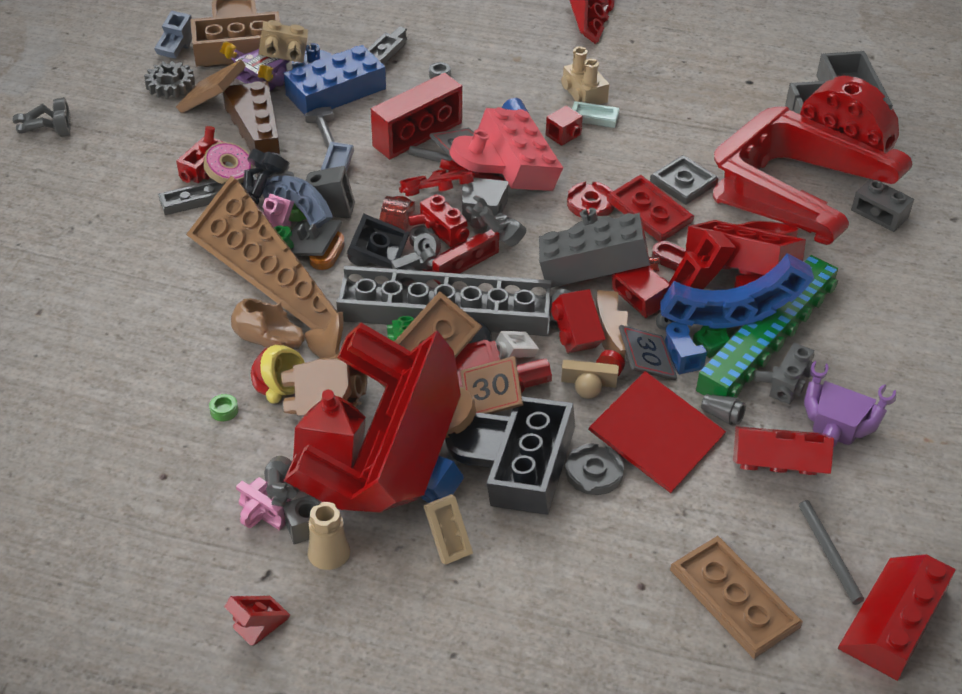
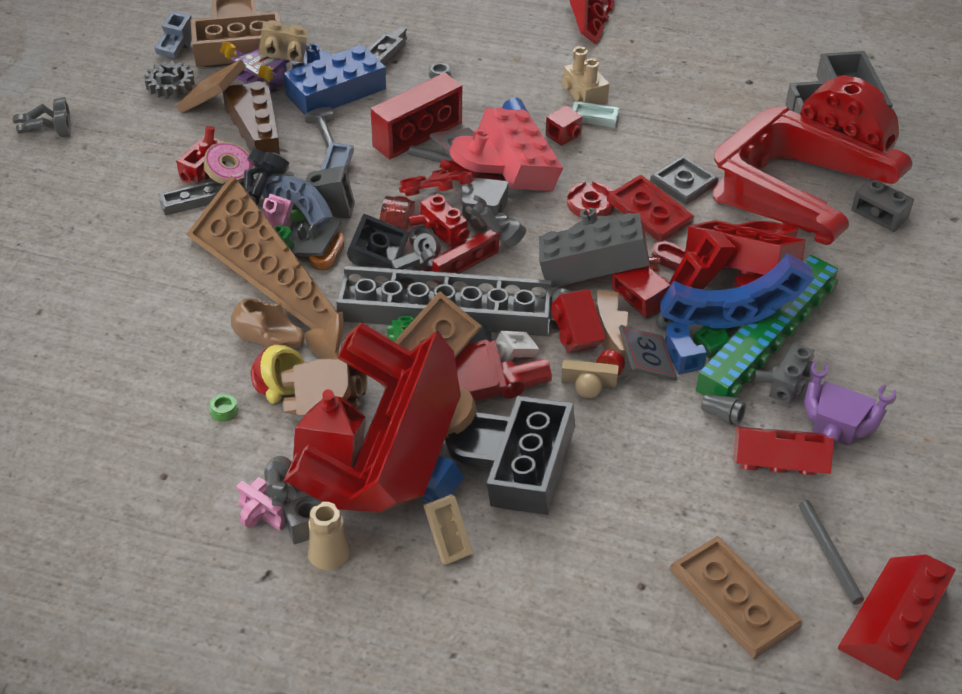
red slope [224,596,290,646] -> none
medium nougat piece [461,356,523,414] -> none
dark grey tile [565,443,624,495] -> none
red piece [588,371,726,494] -> none

